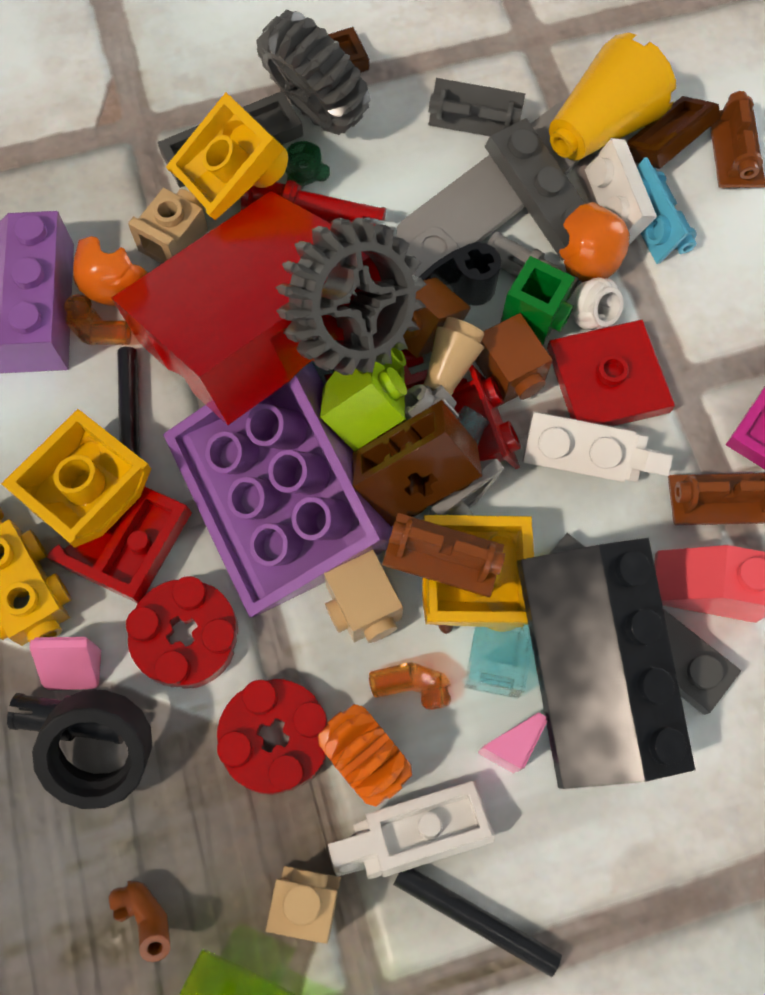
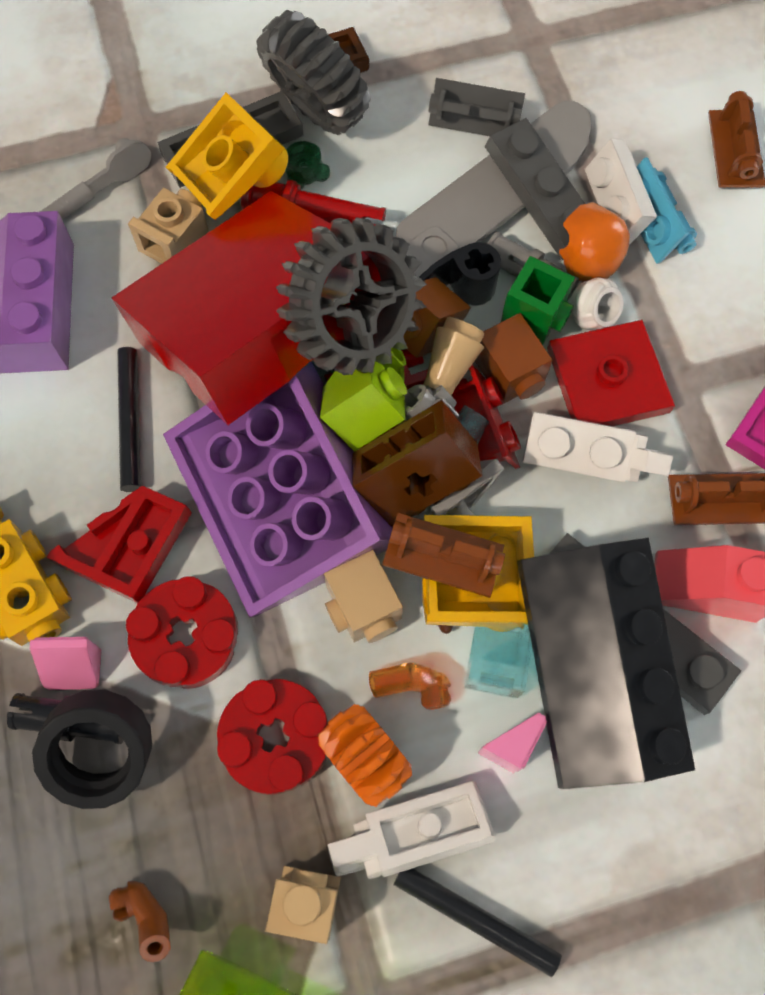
yellow slope [1,409,152,548] -> none
clear orange arm [64,294,131,345] -> none
orange hair [73,236,148,307] -> none
yellow cone [549,32,676,161] -> none
reddish brown tile [627,96,720,169] -> none
none -> light grey piece [40,138,151,220]

